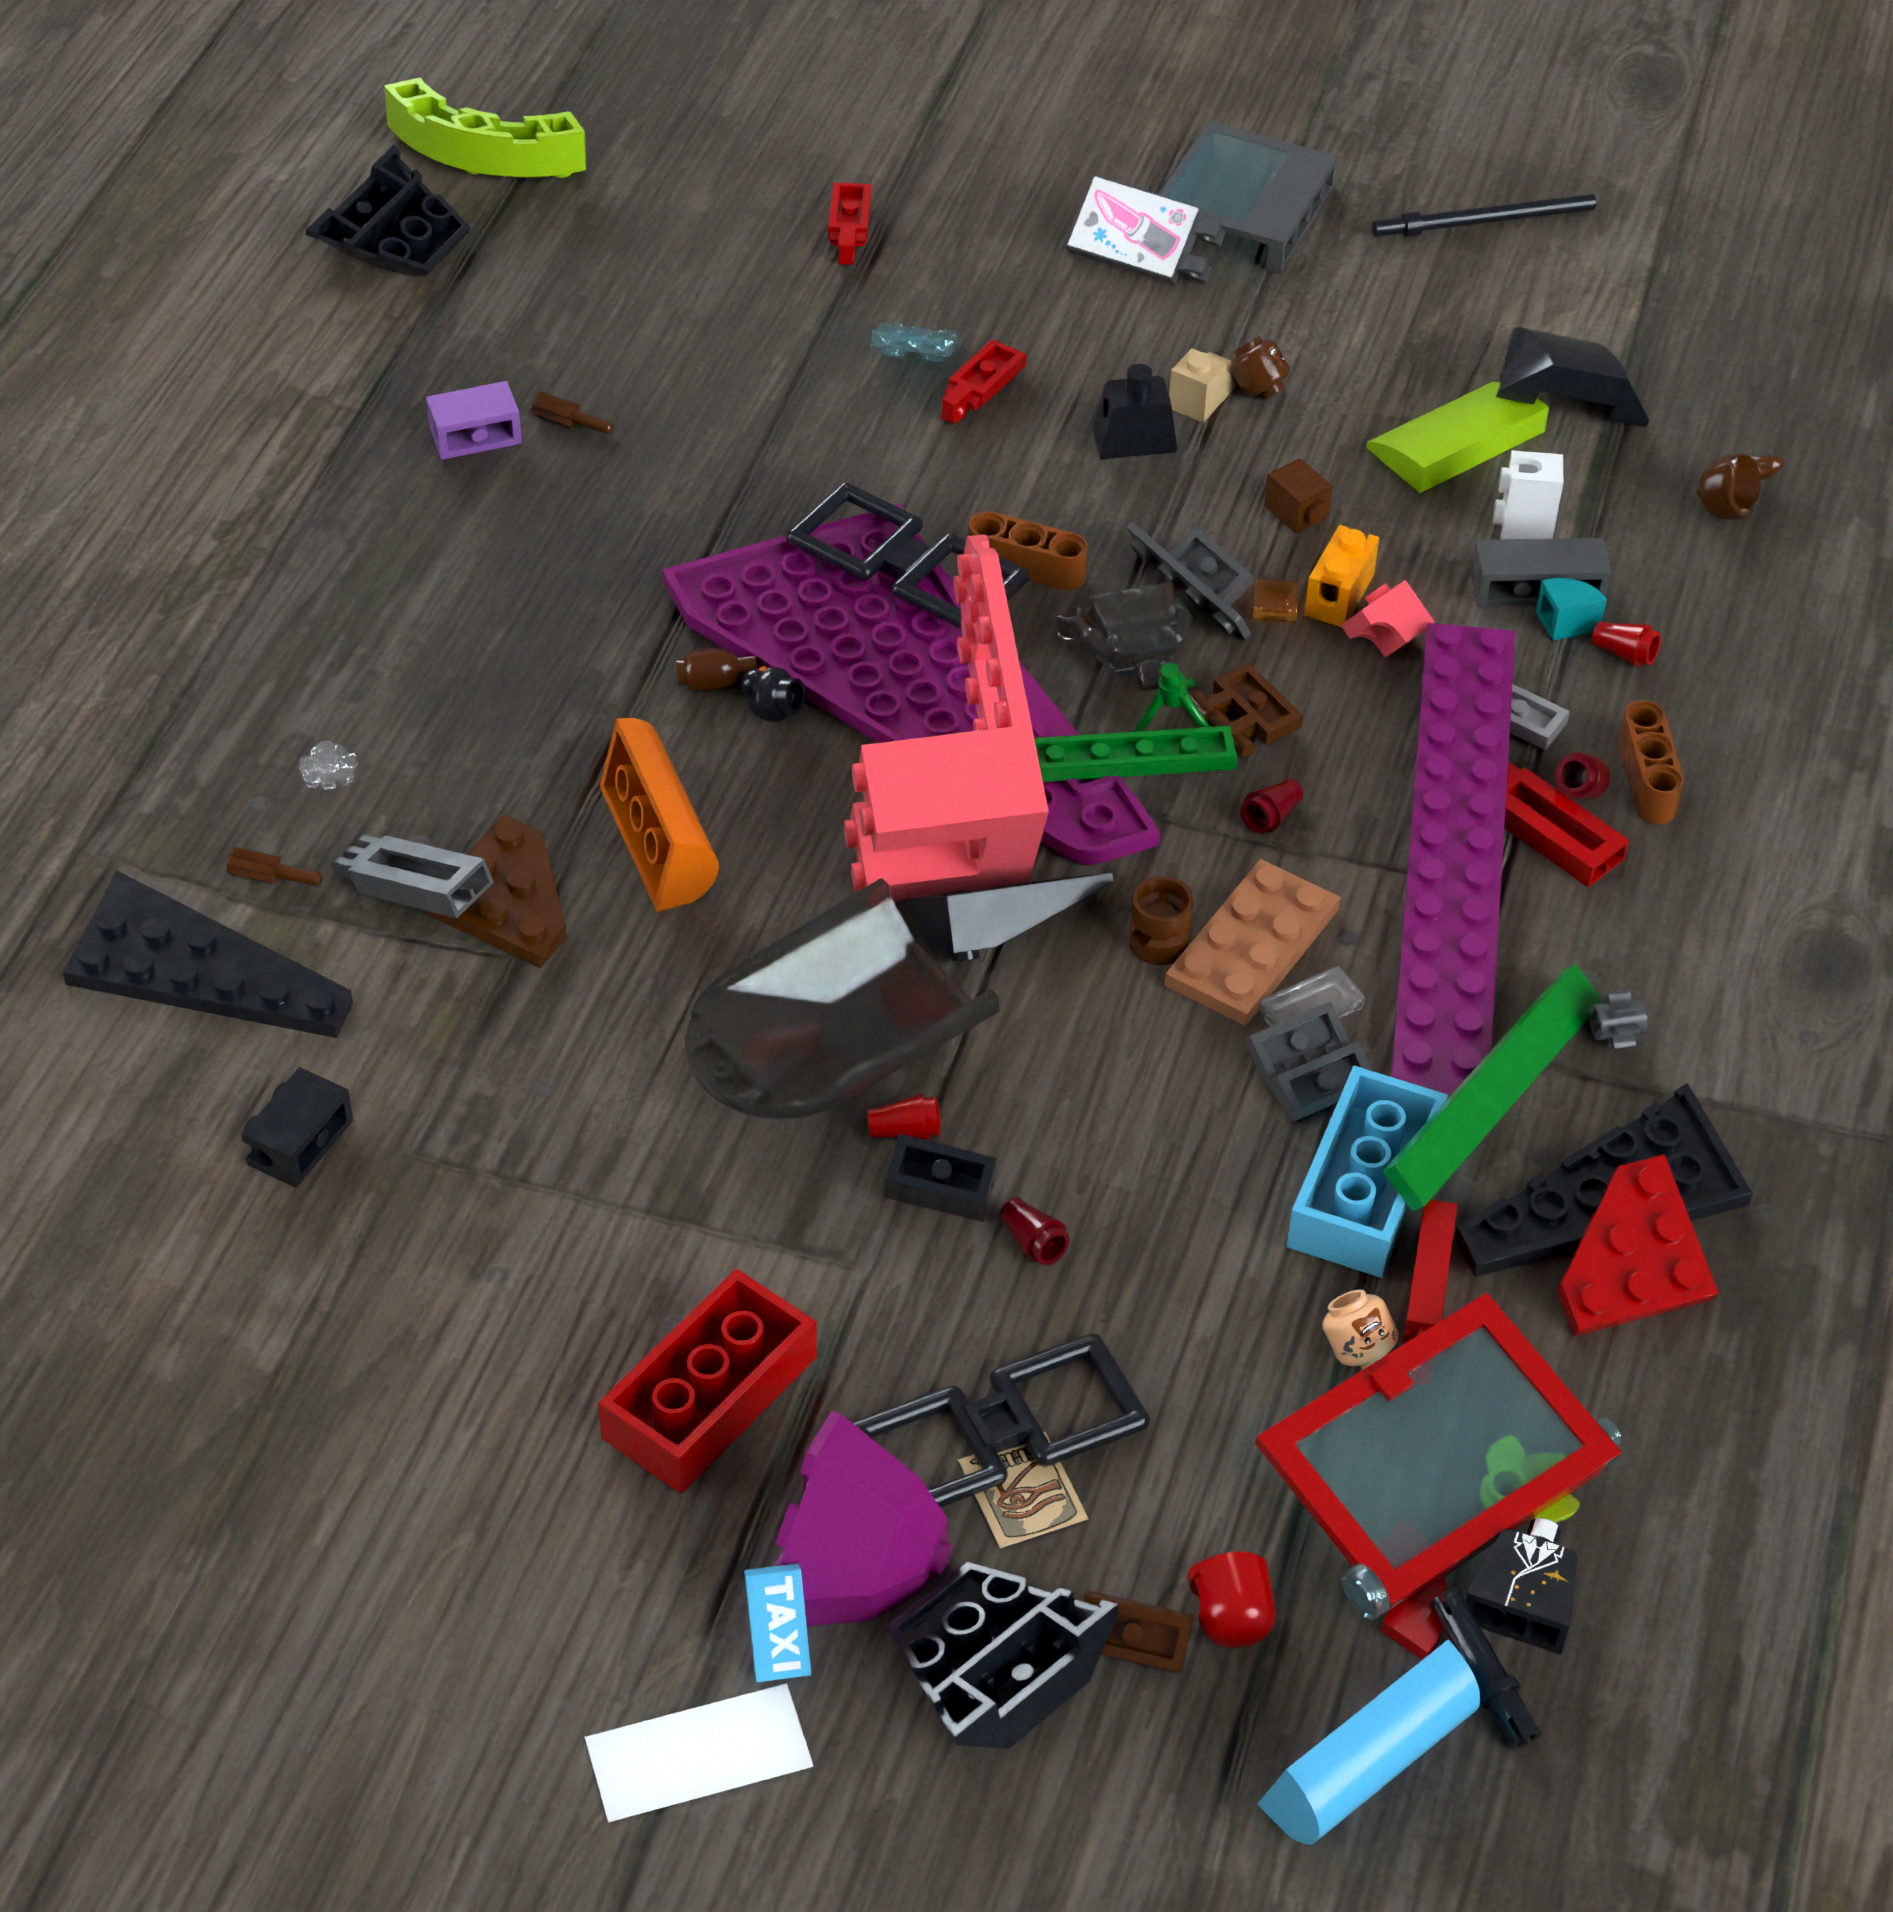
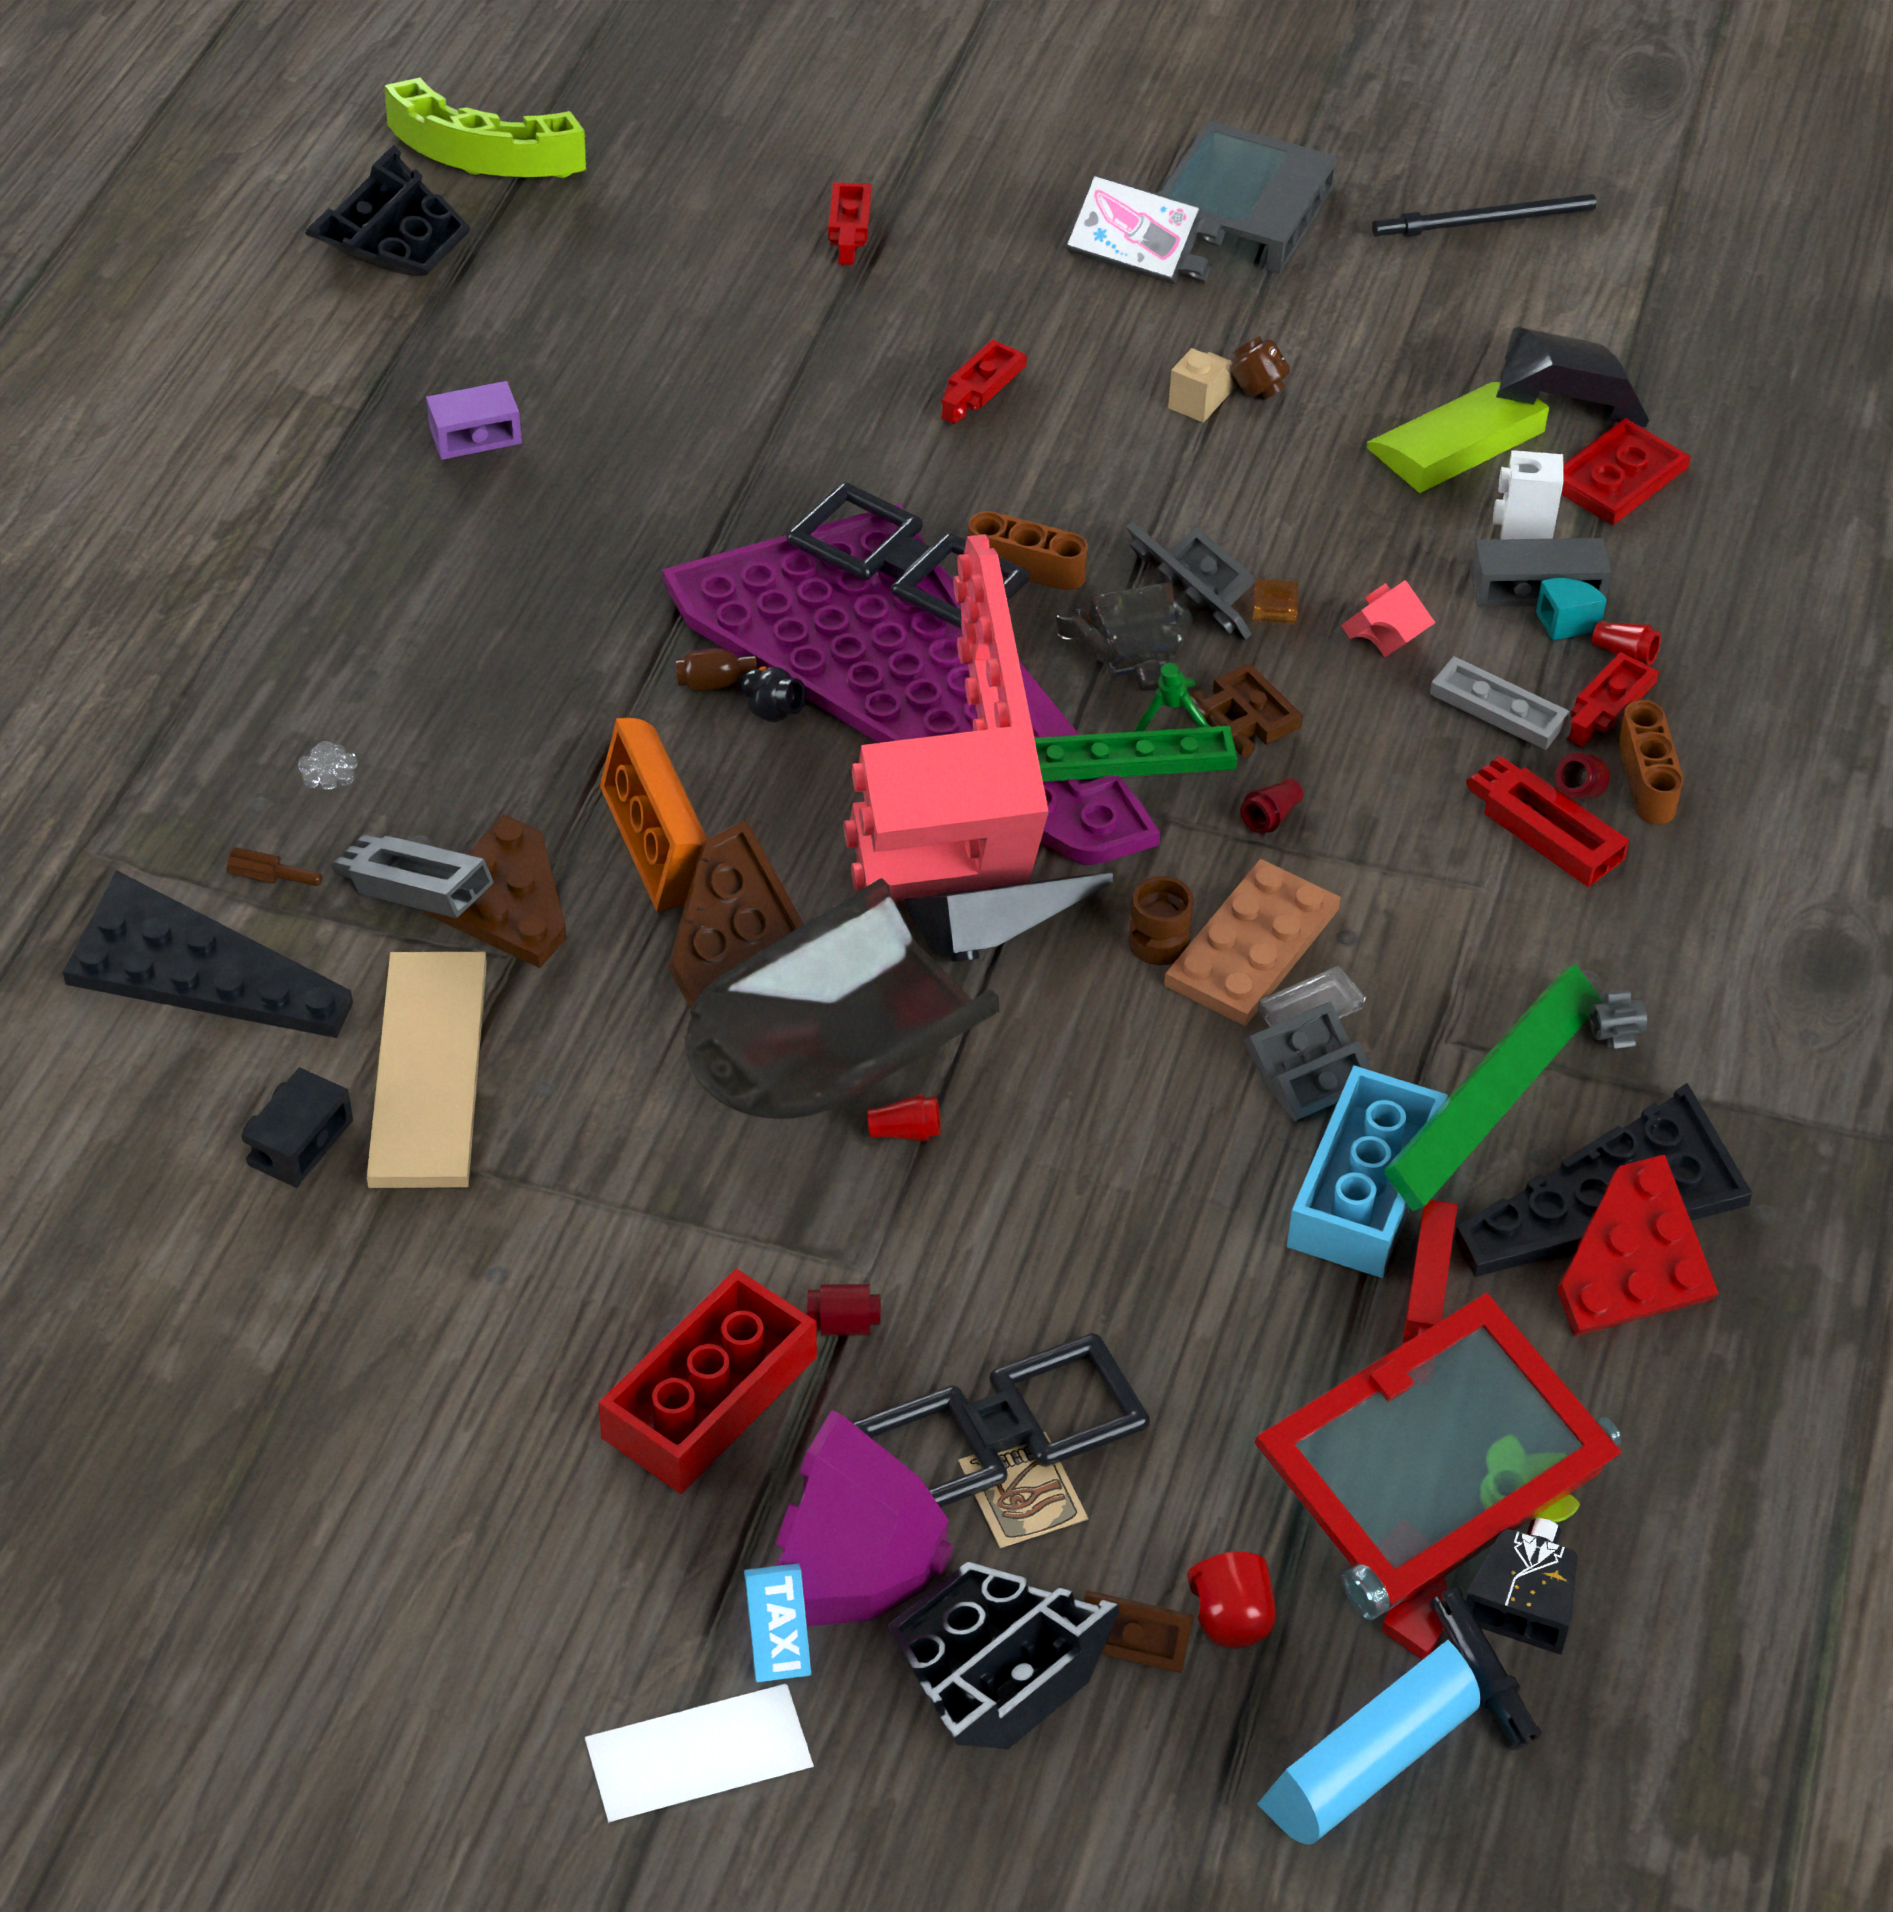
reddish brown axle [532,391,614,434] -> none
clear light blue plate [871,322,959,362] -> none
black brick [886,1134,997,1222] -> none
dark red cone [999,1197,1070,1265] -> none
black torso [1092,364,1177,459] -> none
reddish brown brick [1264,458,1333,533] -> none
light orange brick [1304,525,1380,627] -> none
light nougat head [1322,1290,1399,1370] -> none
magenta plate [1391,622,1516,1099] -> none
reddish brown hair [1697,453,1785,519] -> none
none -> tan tile [367,952,487,1188]
none -> reddish brown plate [668,820,814,1009]
none -> dark red brick [807,1284,881,1336]
none -> red tile [1561,418,1691,526]
none -> red hinge [1567,652,1659,747]

